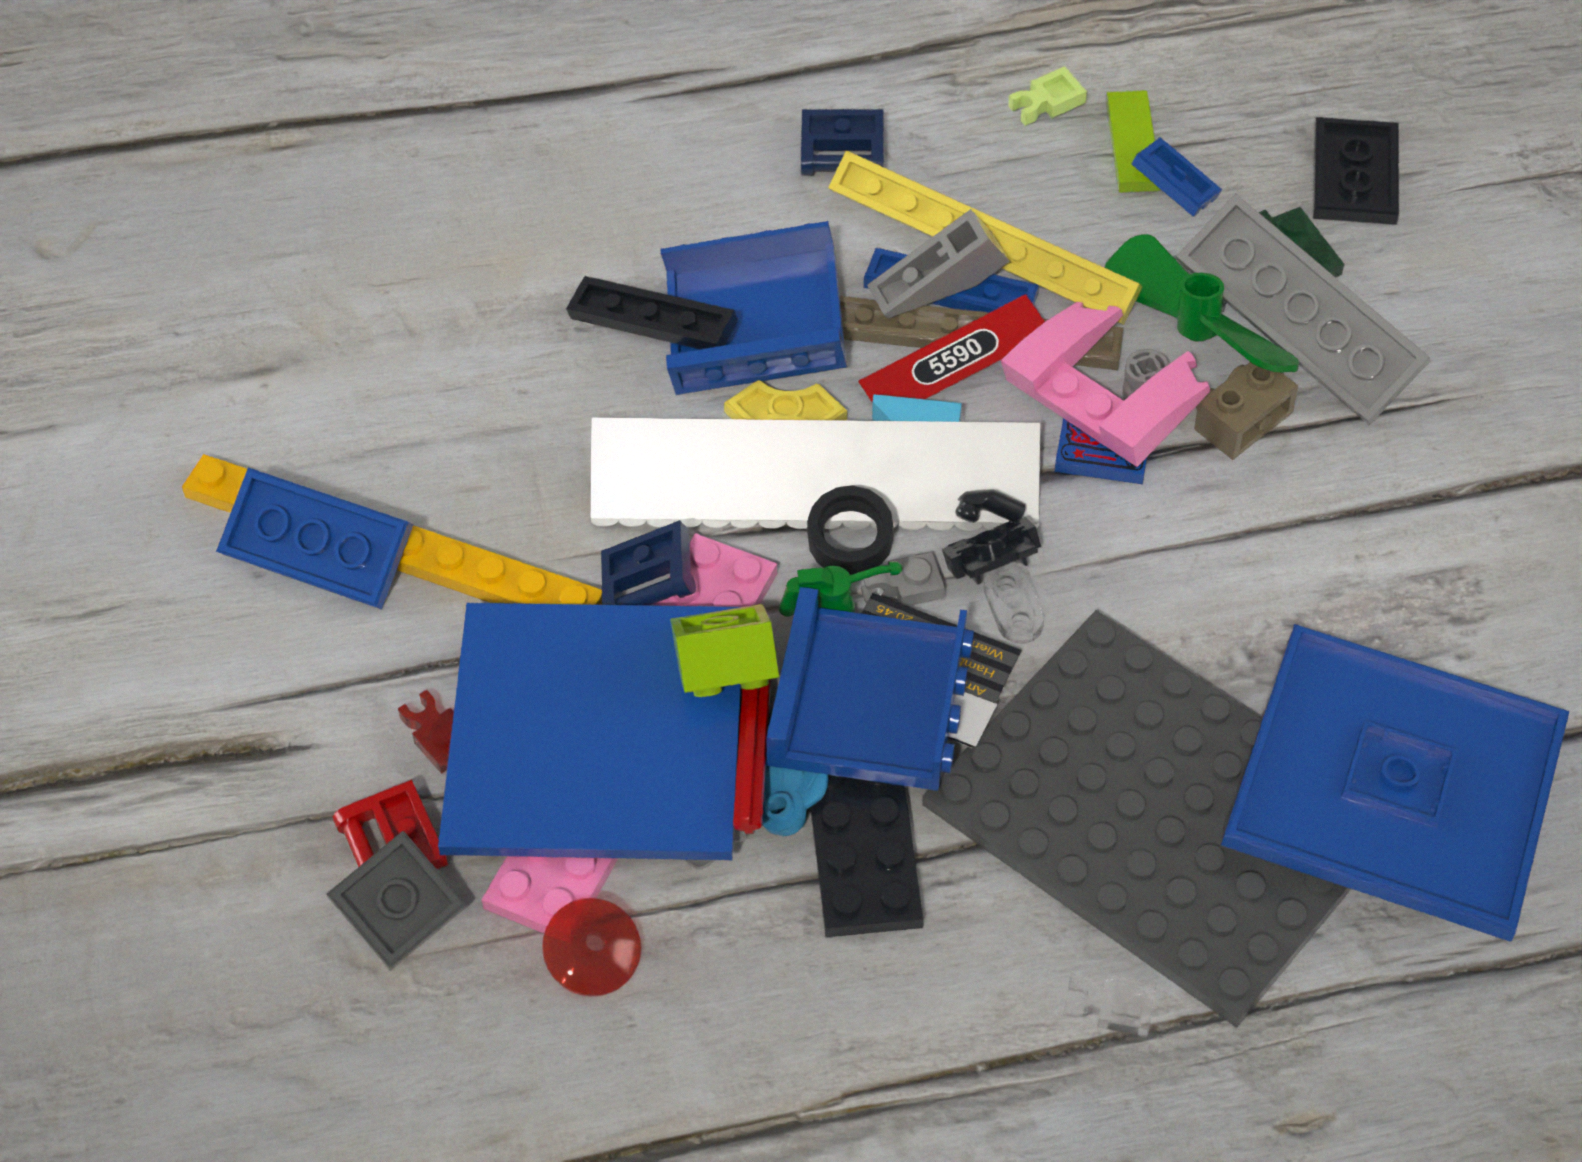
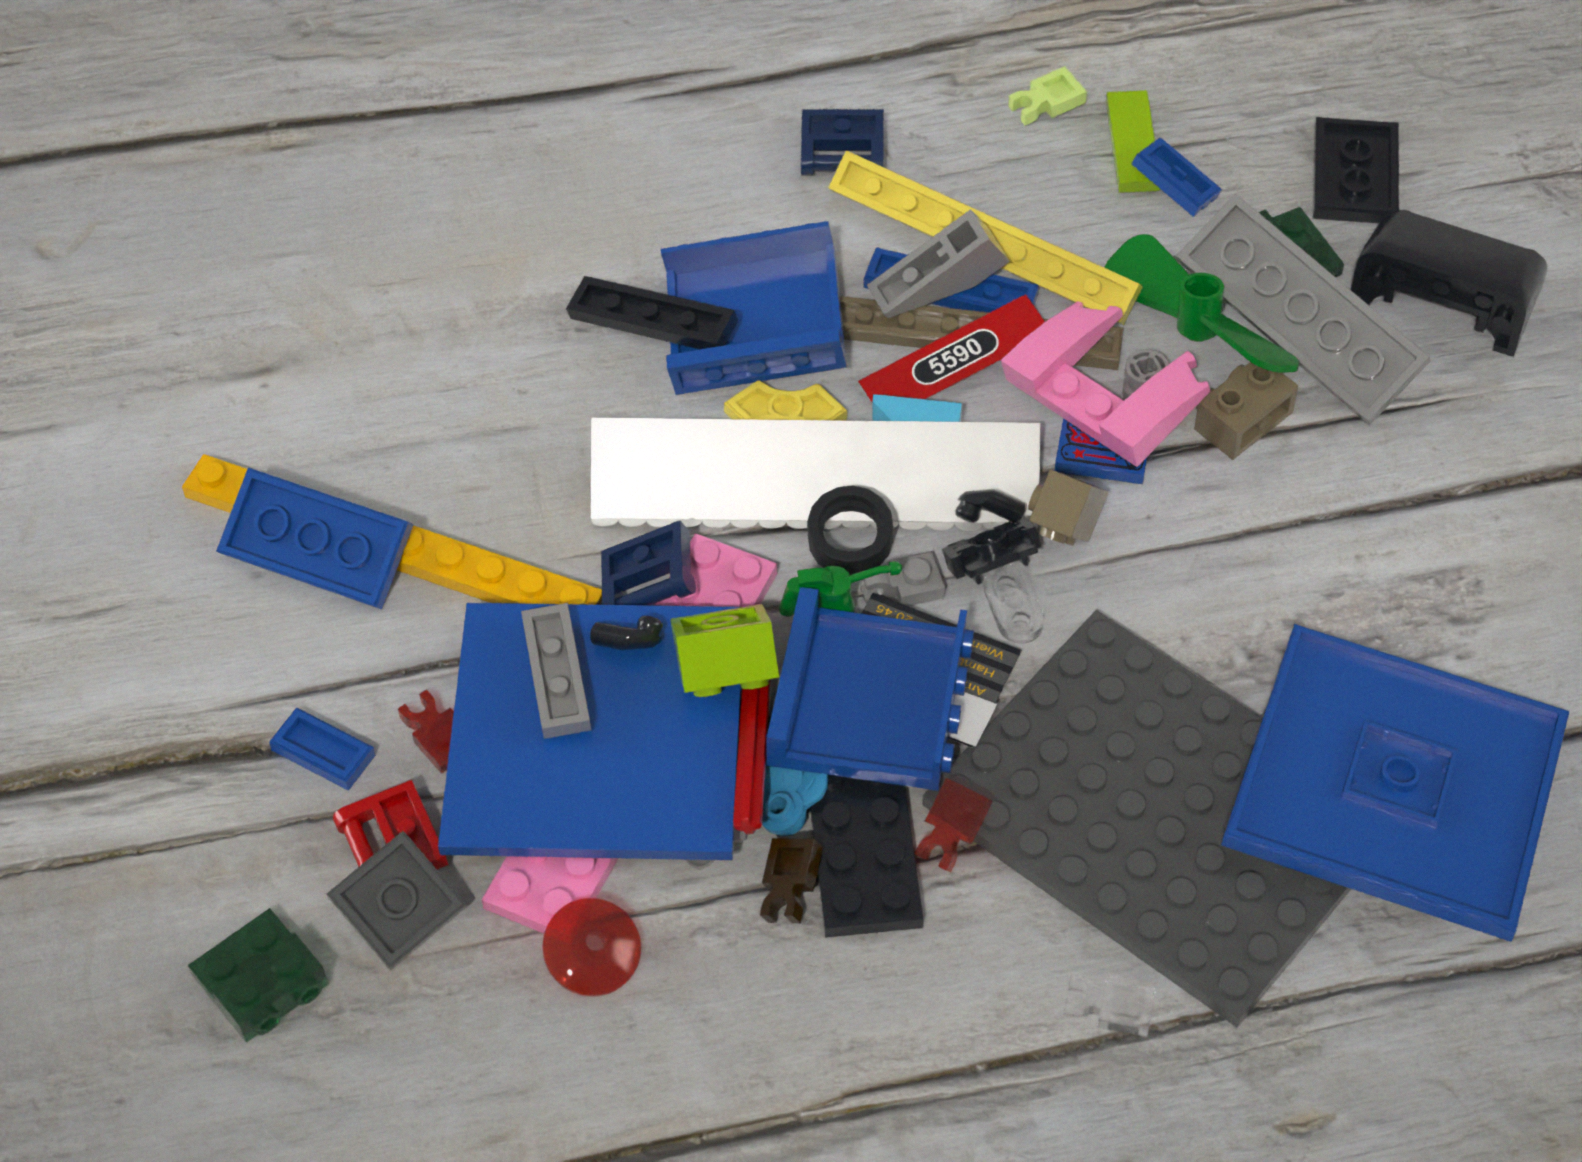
none -> clear green plate [187,908,329,1043]
none -> blue tile [269,707,376,791]
none -> light grey plate [521,603,591,739]
none -> black arm [590,615,663,650]
none -> dark brown plate [760,838,823,924]
none -> clear red plate [914,778,993,873]
none -> dark tan brick [1028,469,1109,546]
none -> black windscreen [1351,209,1547,357]

